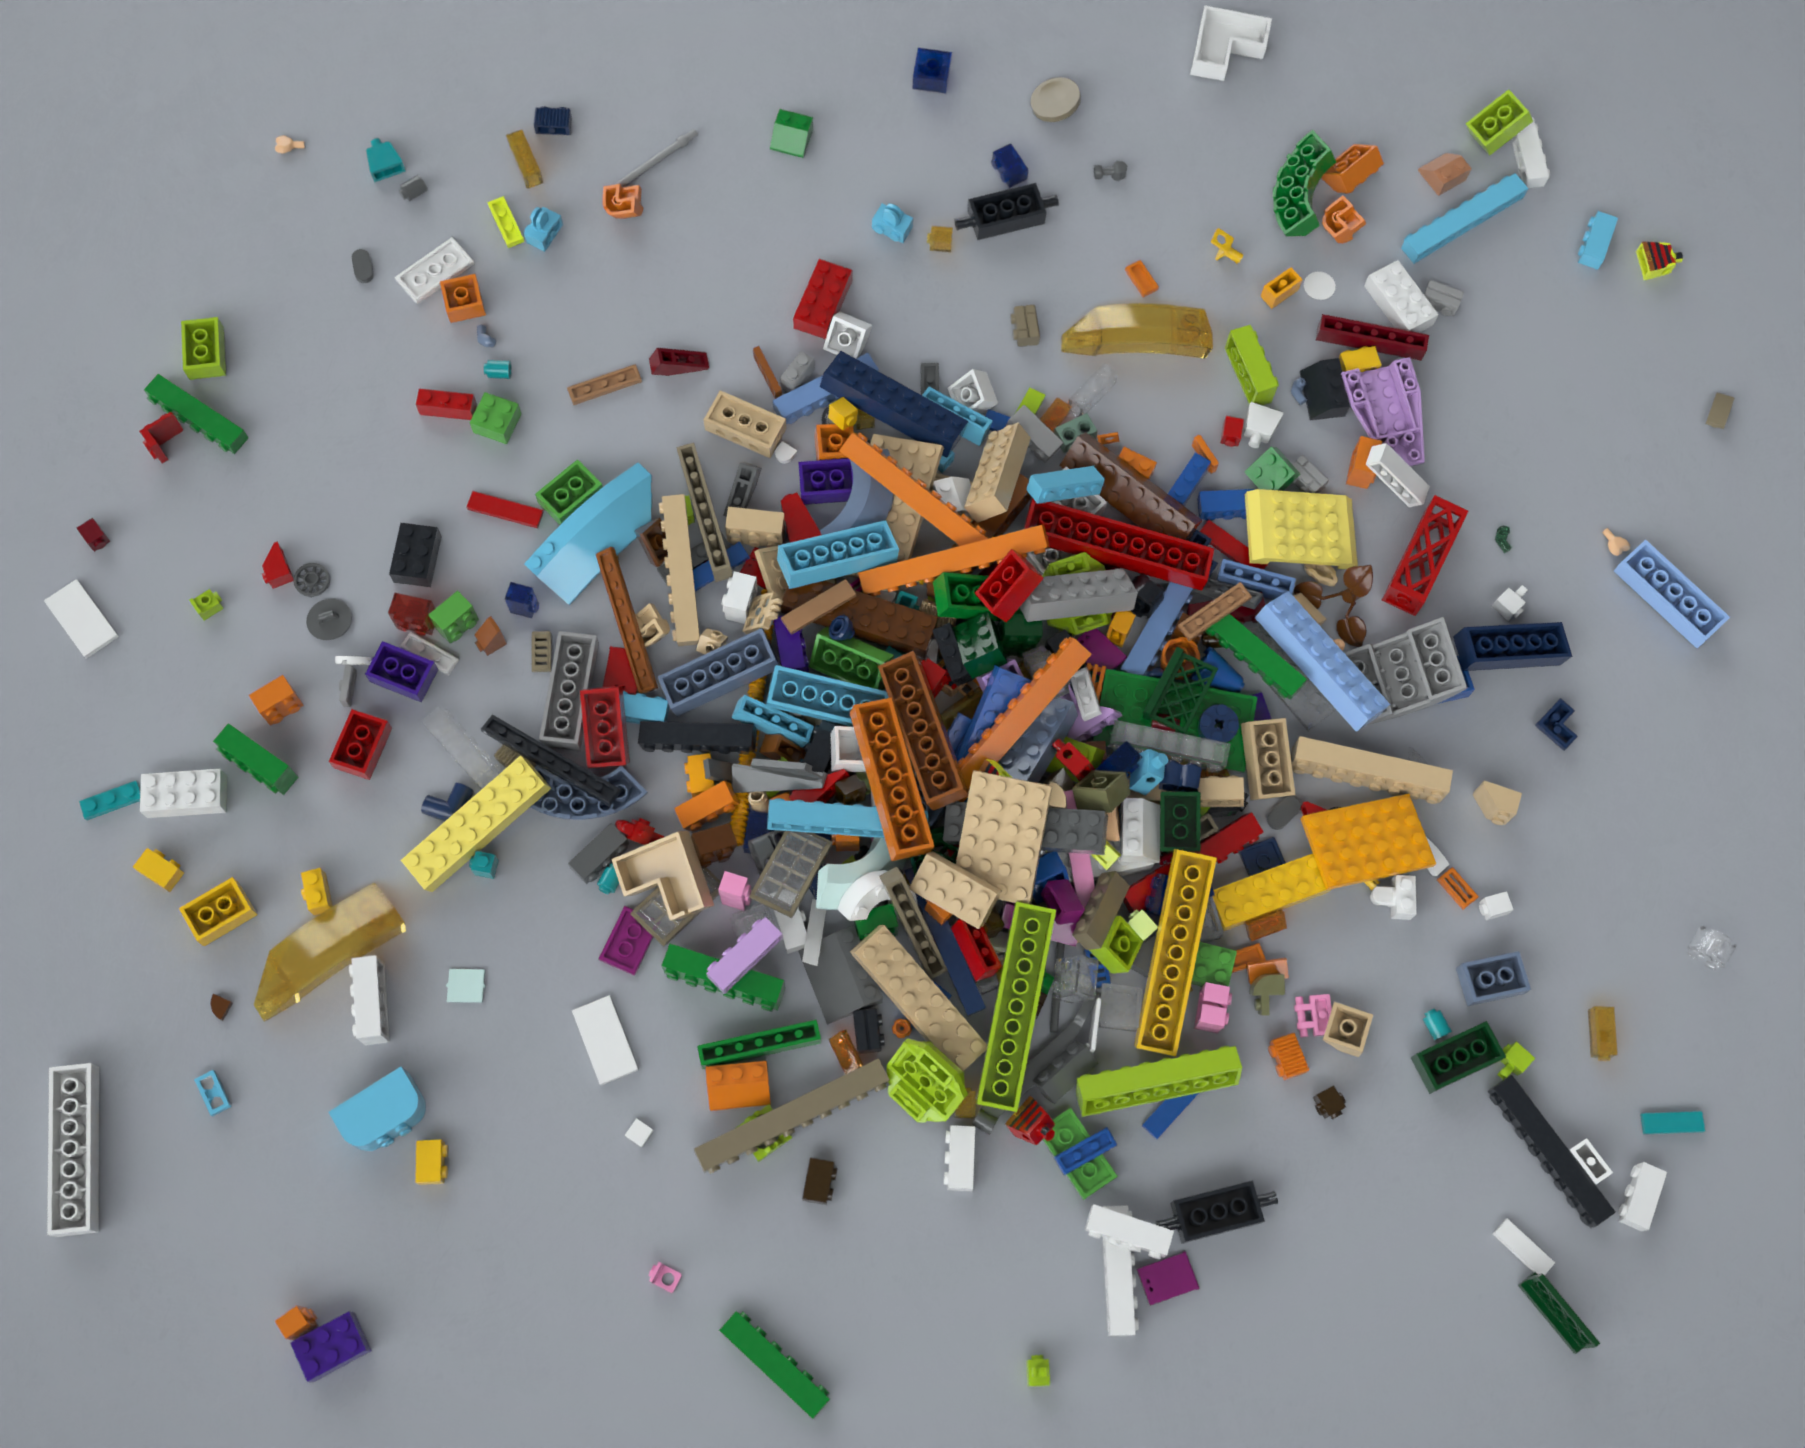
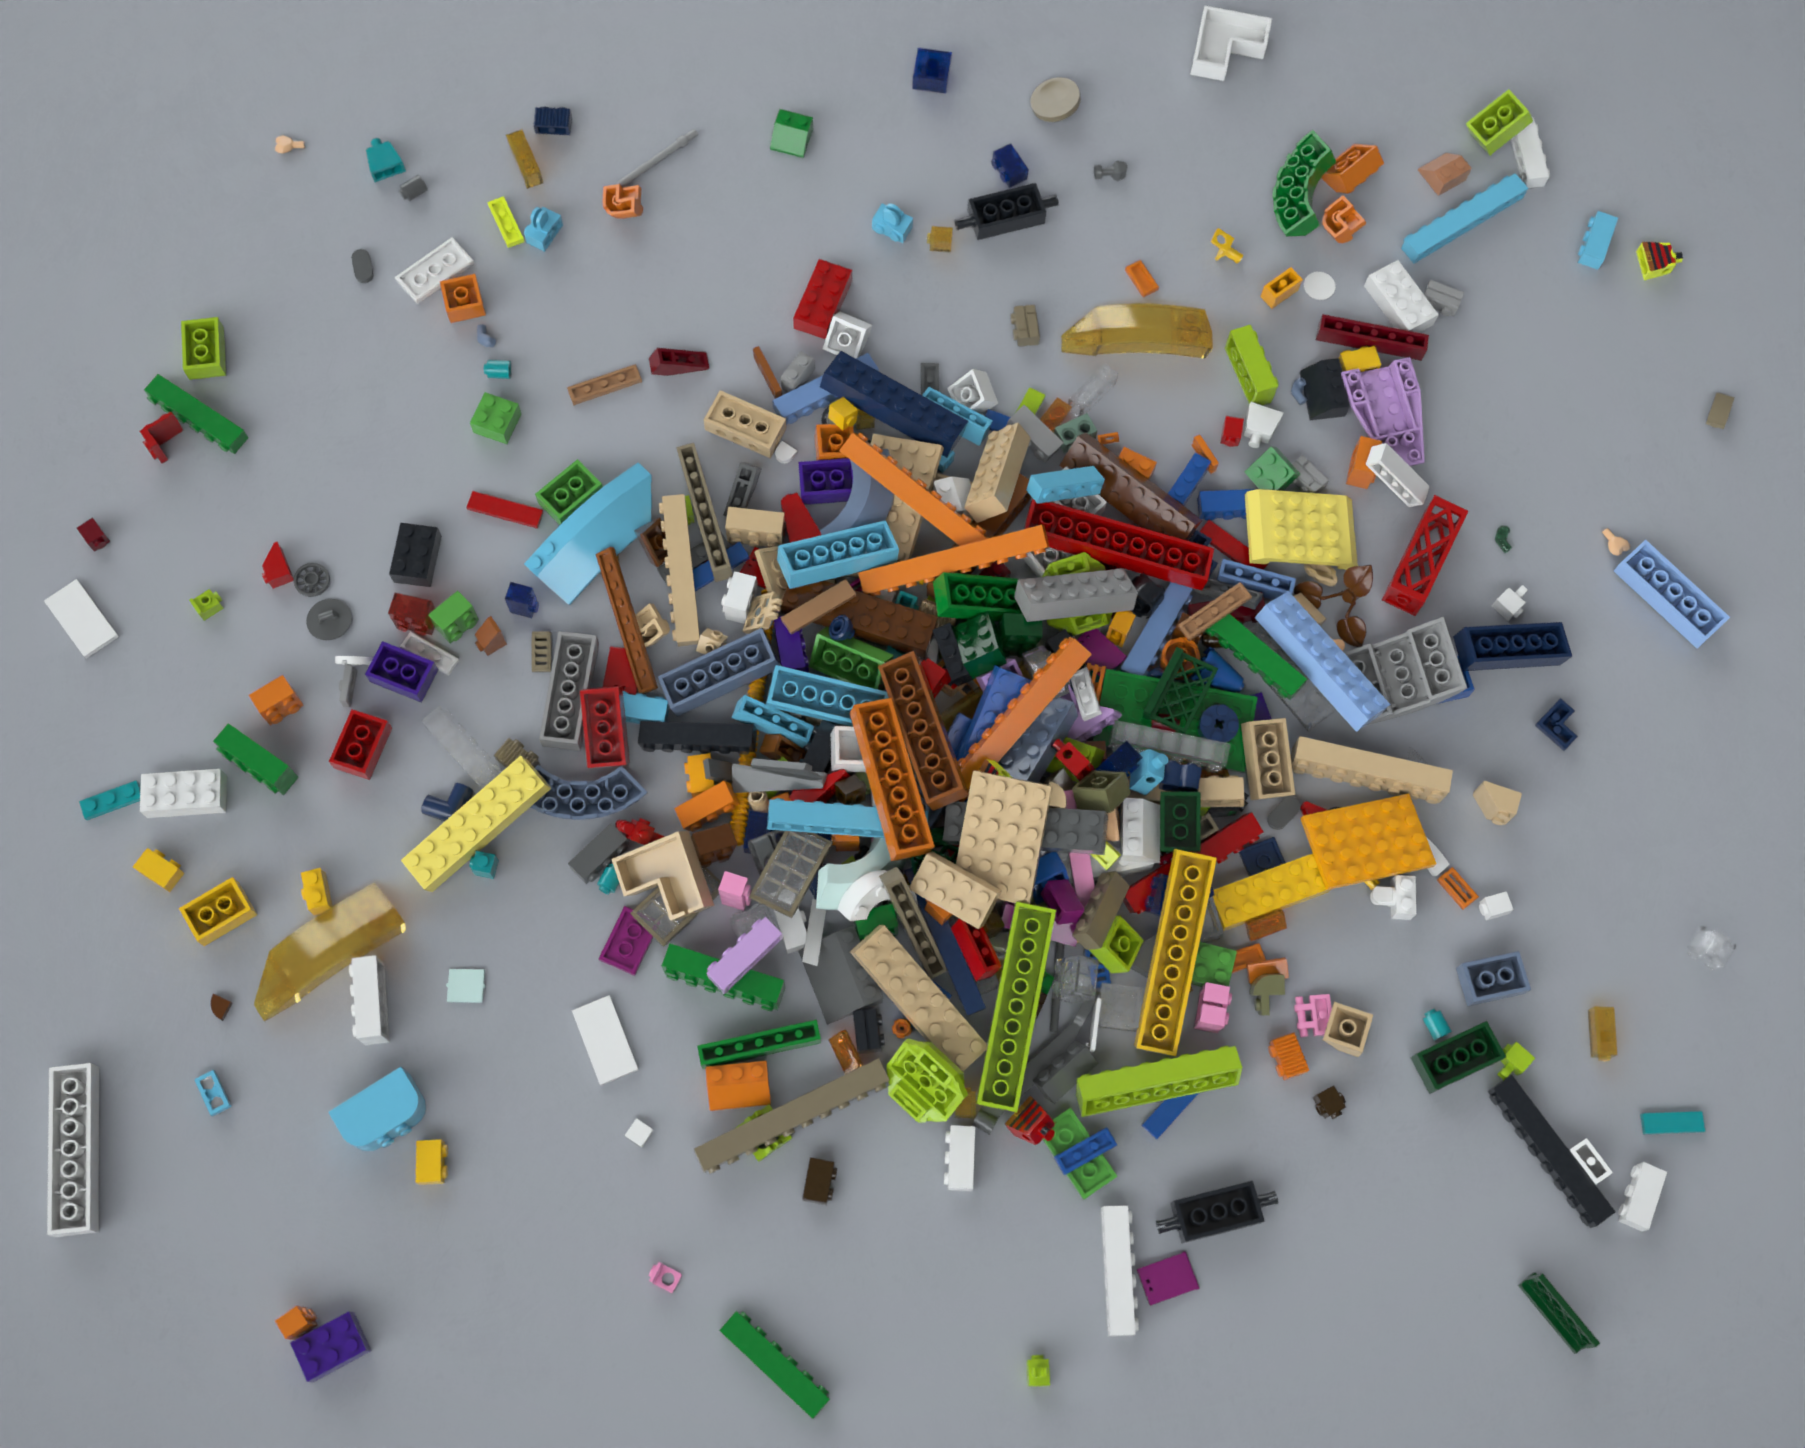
red brick [416,389,477,420] -> none
black tile [481,714,621,807] -> none
red brick [975,549,1044,622] -> none
white brick [1084,1204,1174,1259] -> none
yellowish green brick [1128,909,1158,941] -> none
white tile [1493,1218,1555,1275] -> none

